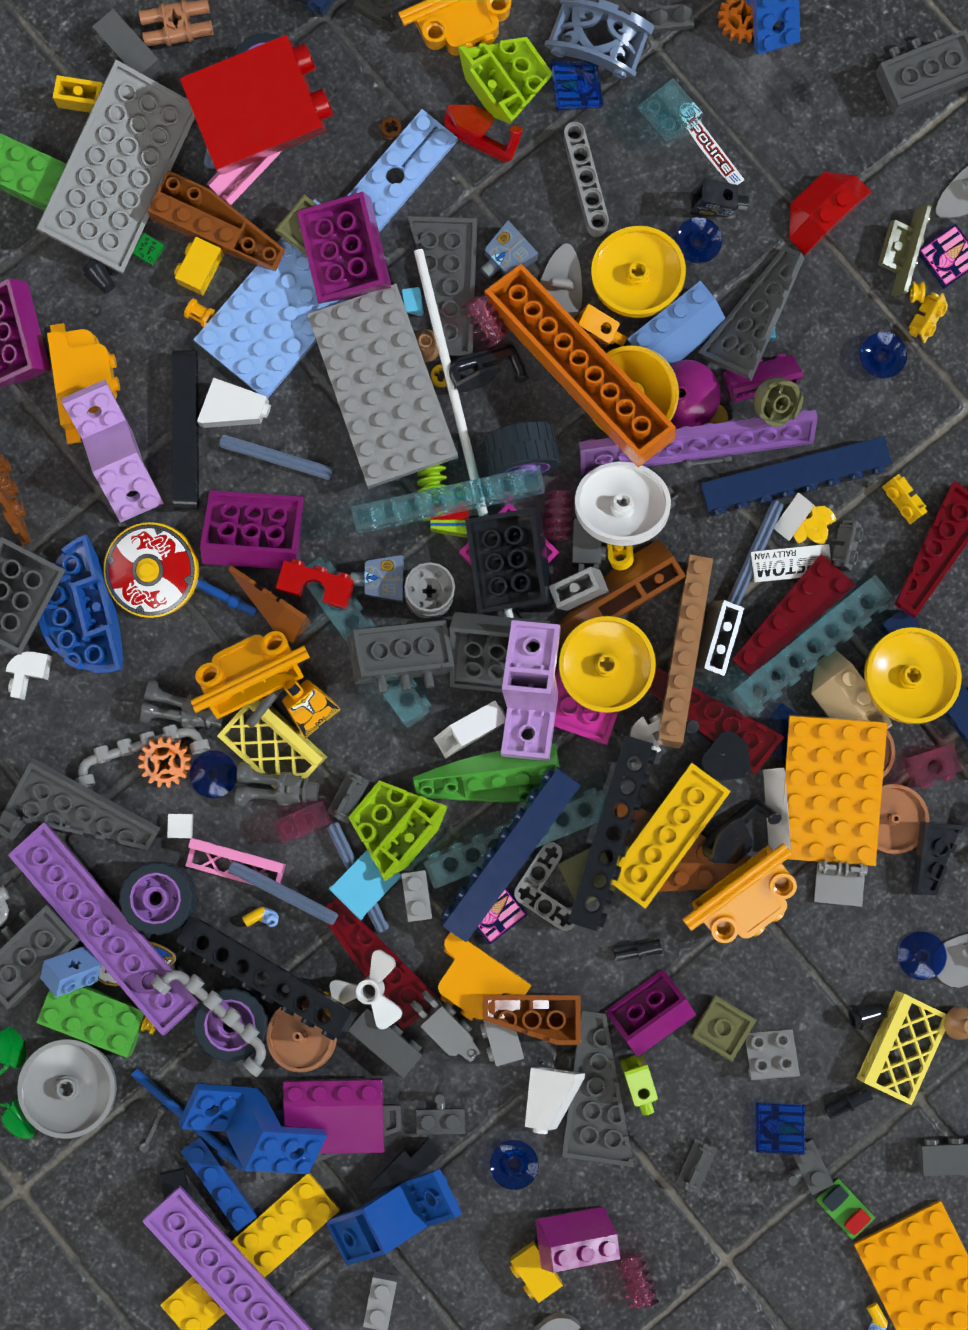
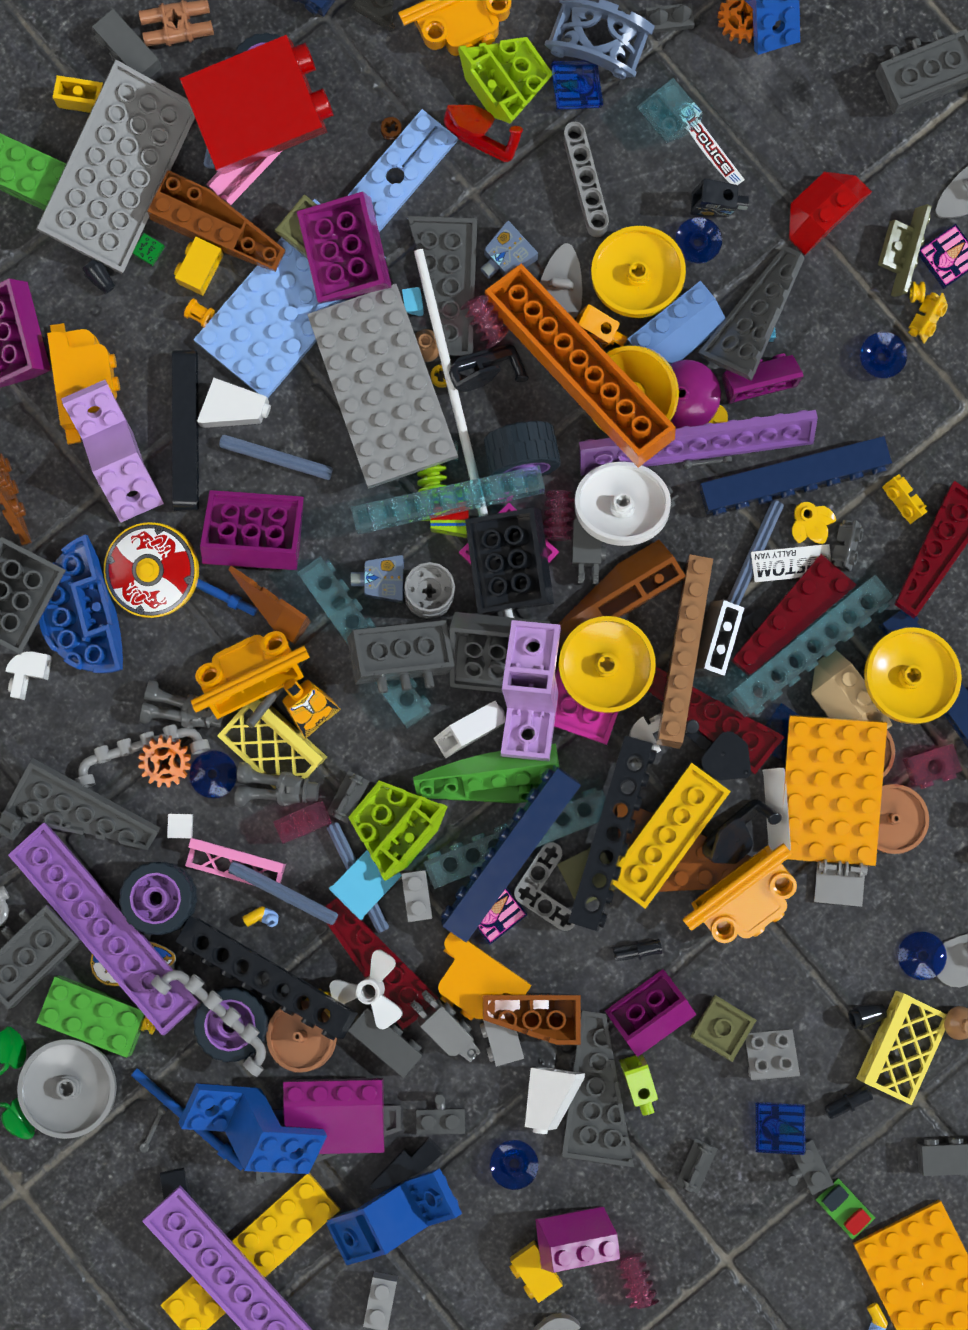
medium blue brick [40,946,101,997] -> none
blue plate [180,1137,258,1231] -> none
red arch [276,559,355,610] -> none
light grey brick [549,567,609,611] -> none
yellow plate [607,543,634,570] -> none
olive cylinder [753,377,803,427] -> none
white sticker [774,492,815,541] -> none
black wing [911,821,965,895] -> none

